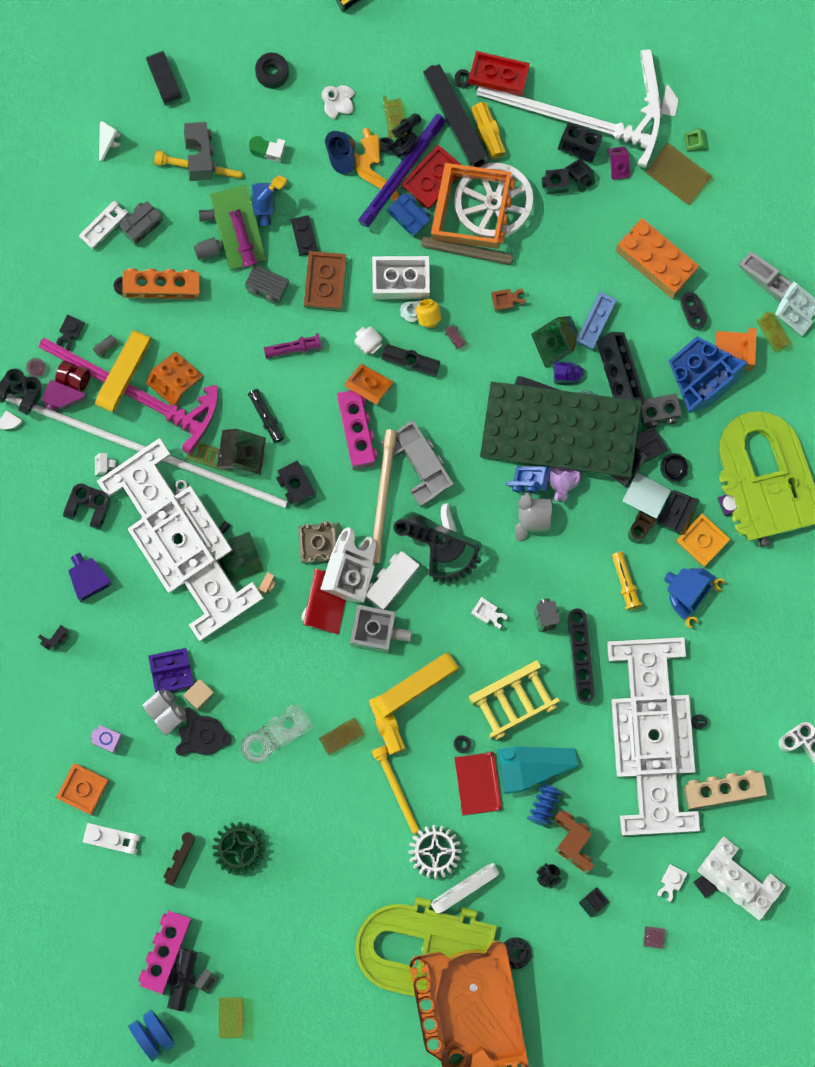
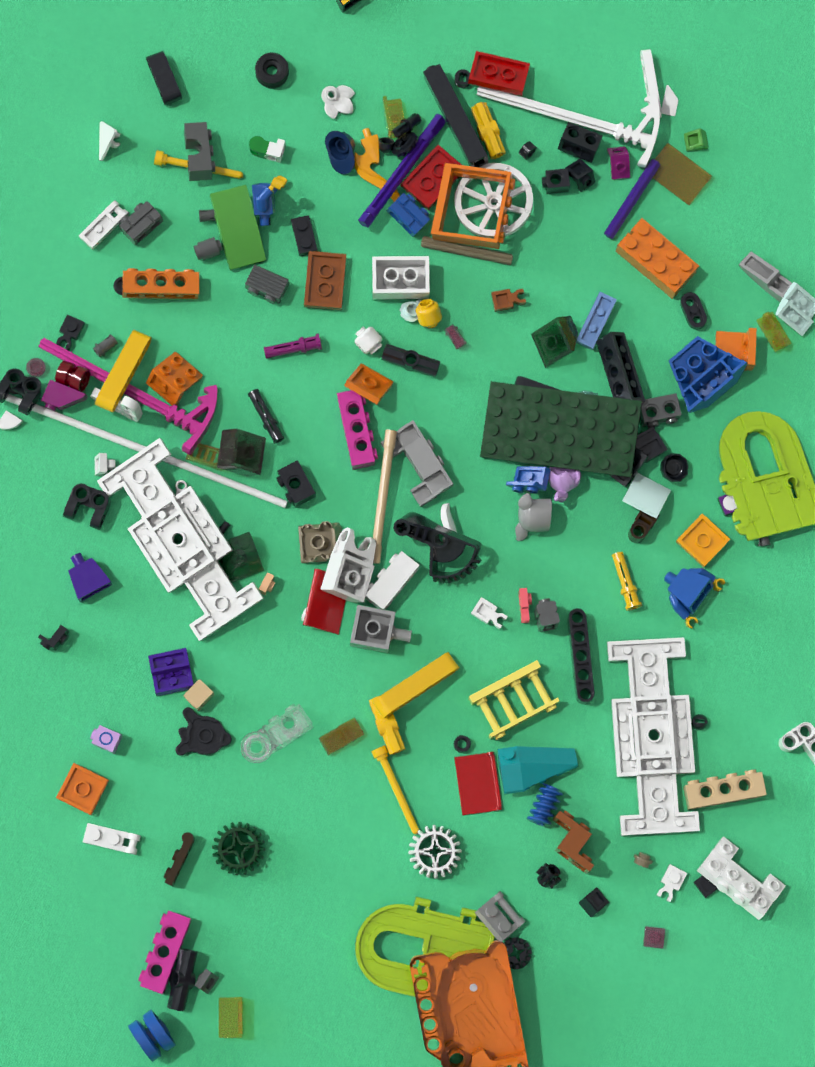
light grey brick [143,689,187,735] -> none
magenta pin [229,209,259,268] -> none
white beam [431,863,499,913] -> none
dark purple rock [553,362,584,384] -> none
black plate [658,490,700,535] -> none
none -> white beam [90,388,143,422]
none -> light grey plate [475,891,526,941]
none -> coral plate [518,588,532,623]
none -> black axle [519,141,537,160]
none -> dark purple axle [604,159,660,239]
none -> dark tan plate [634,852,653,868]

